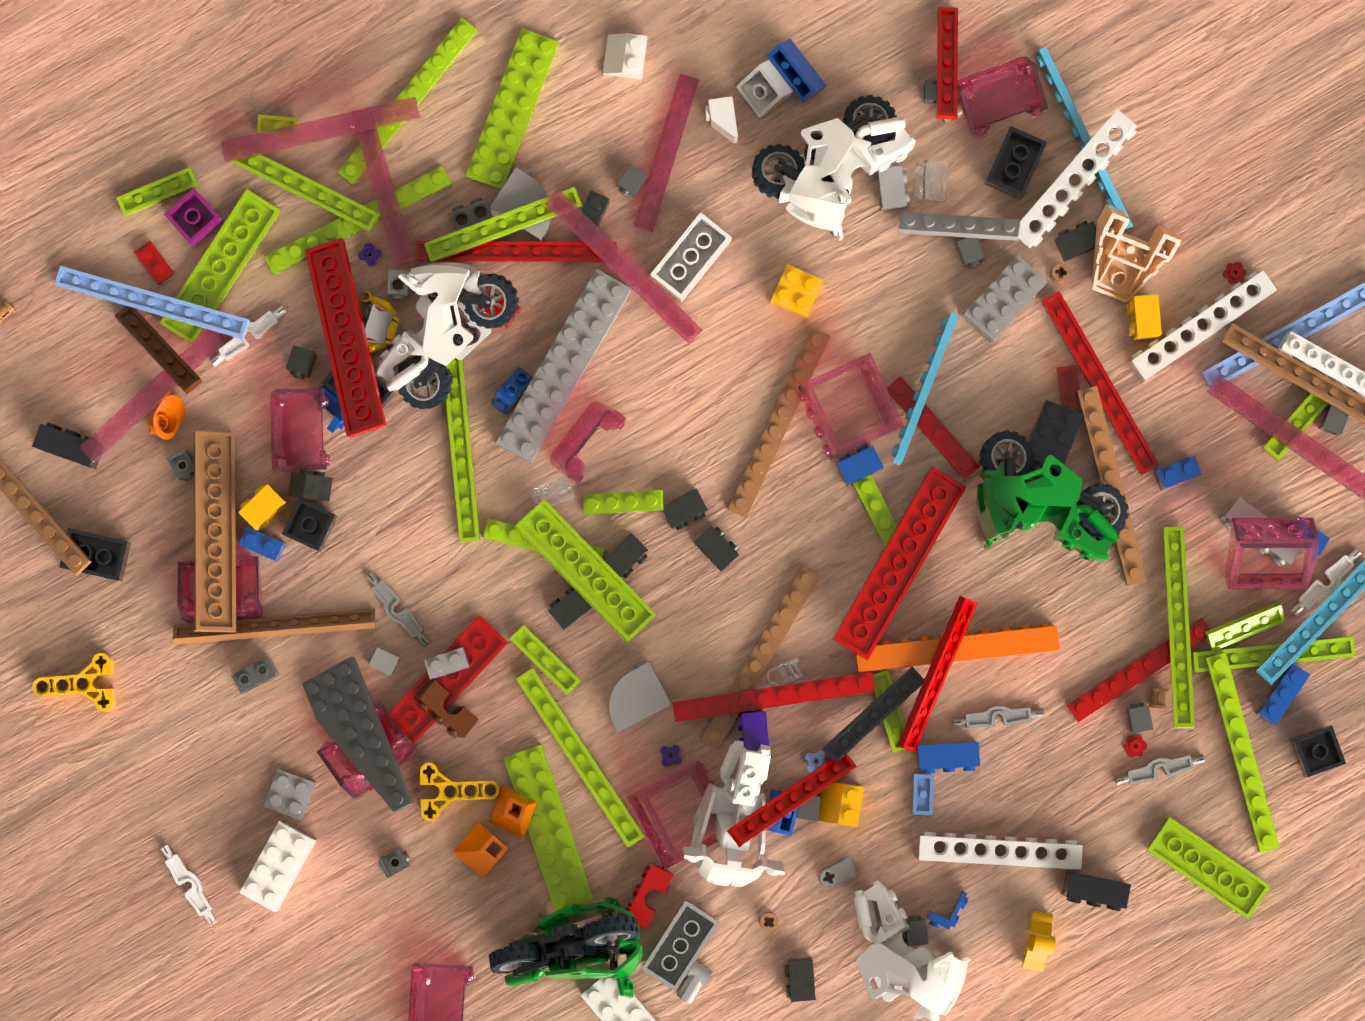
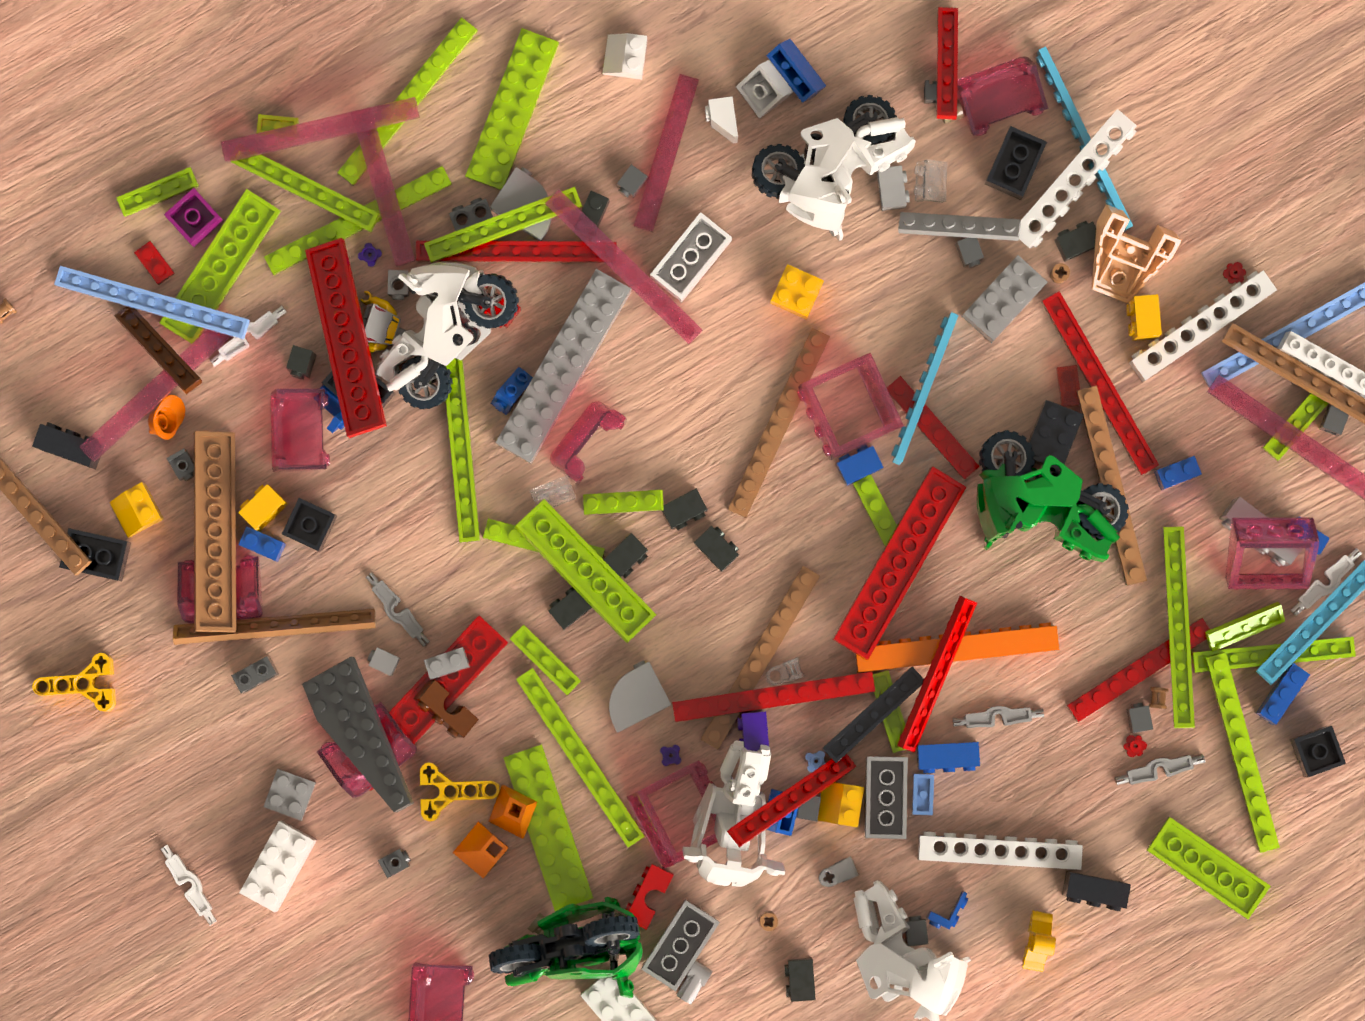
pearl dark grey brick [288,469,333,502] -> none
none -> yellow slope [109,482,164,538]
none -> light grey brick [864,756,908,839]

